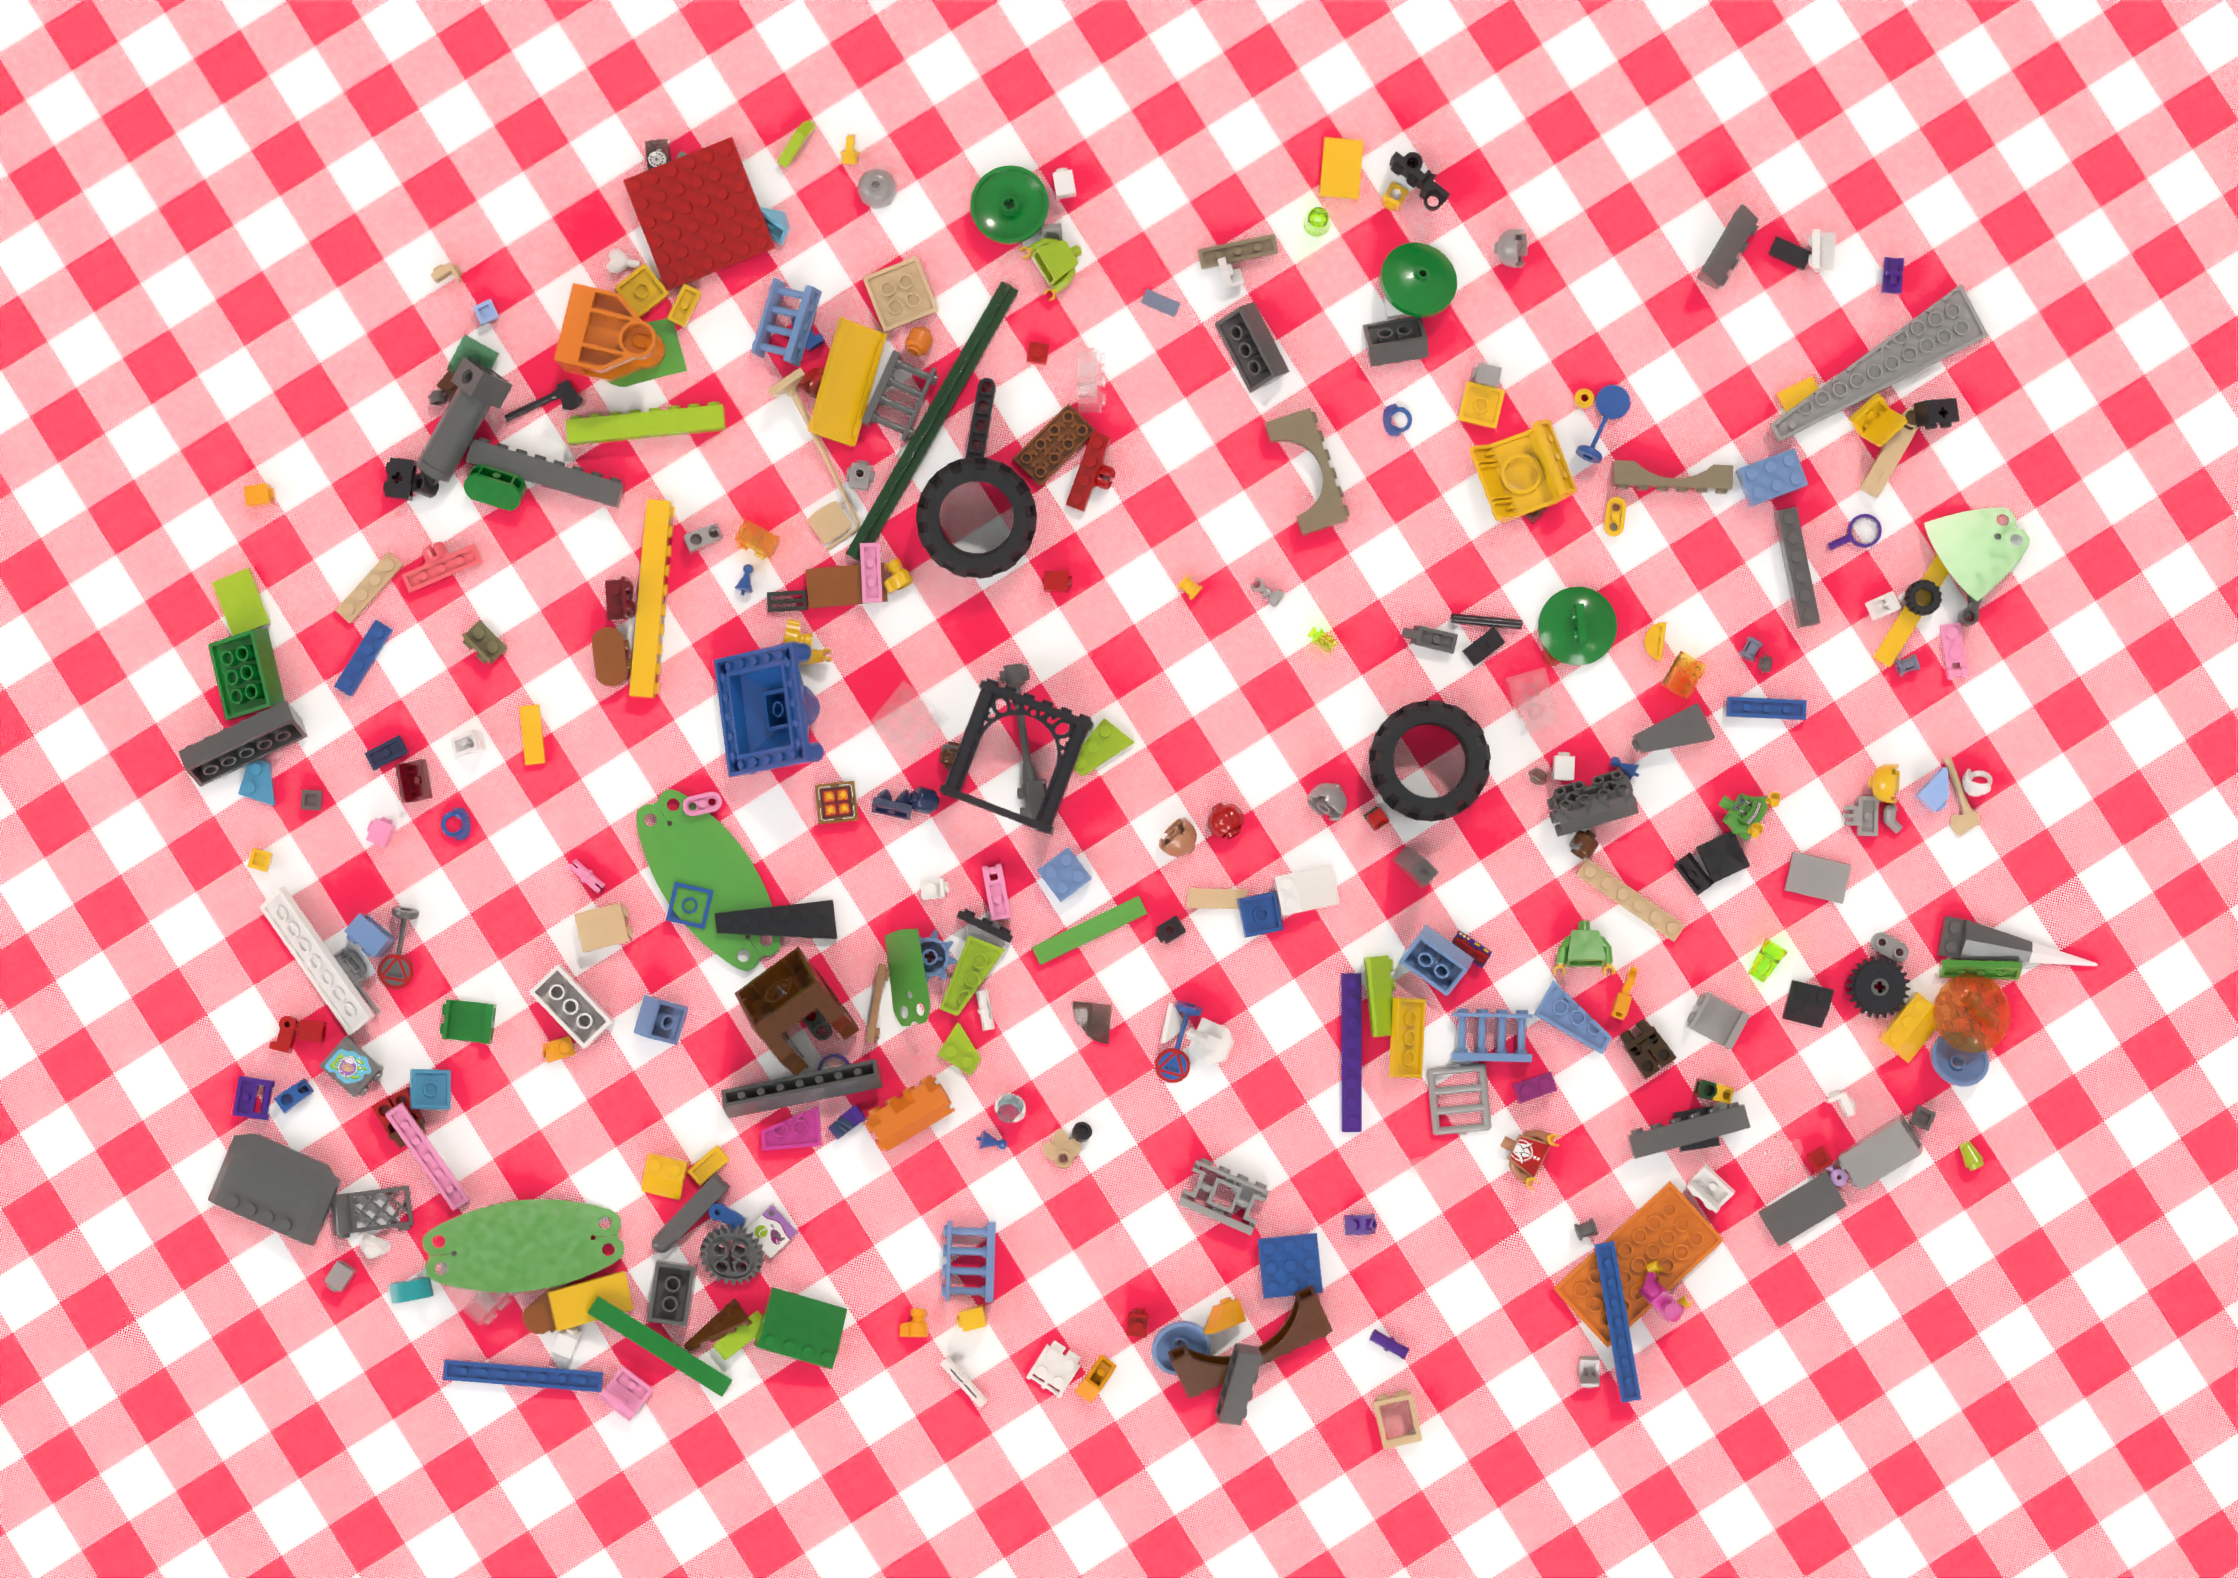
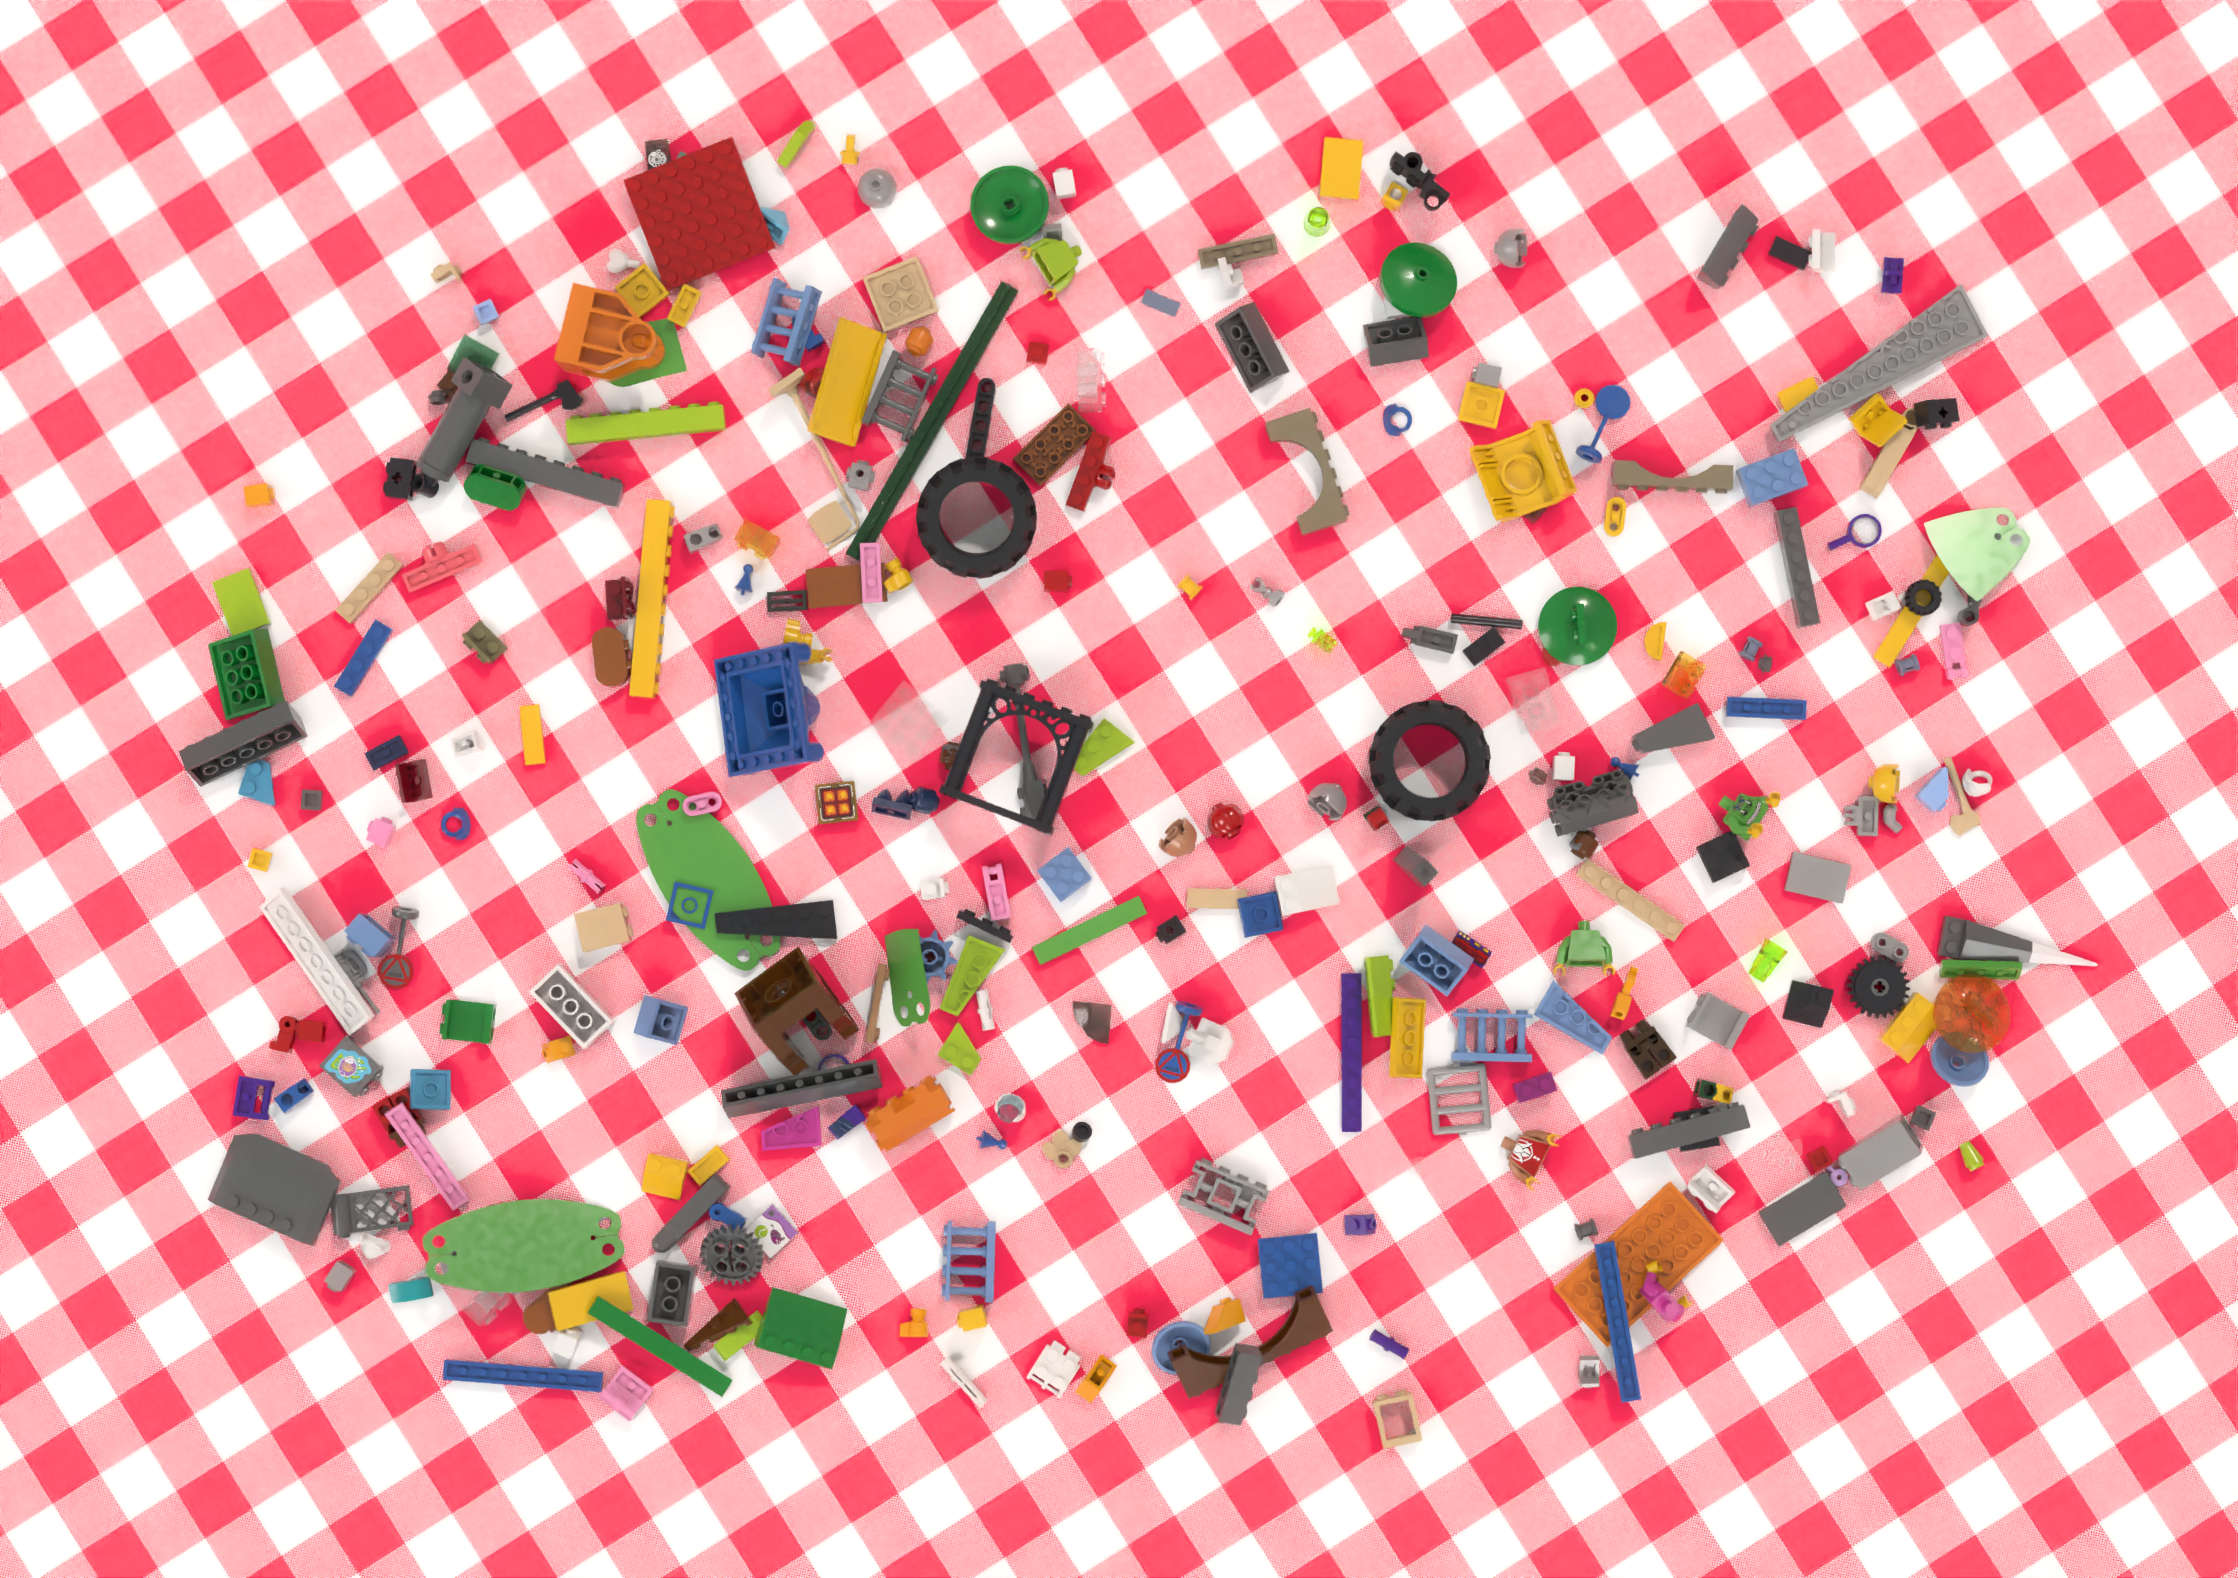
black plate [1673,852,1714,896] -> none

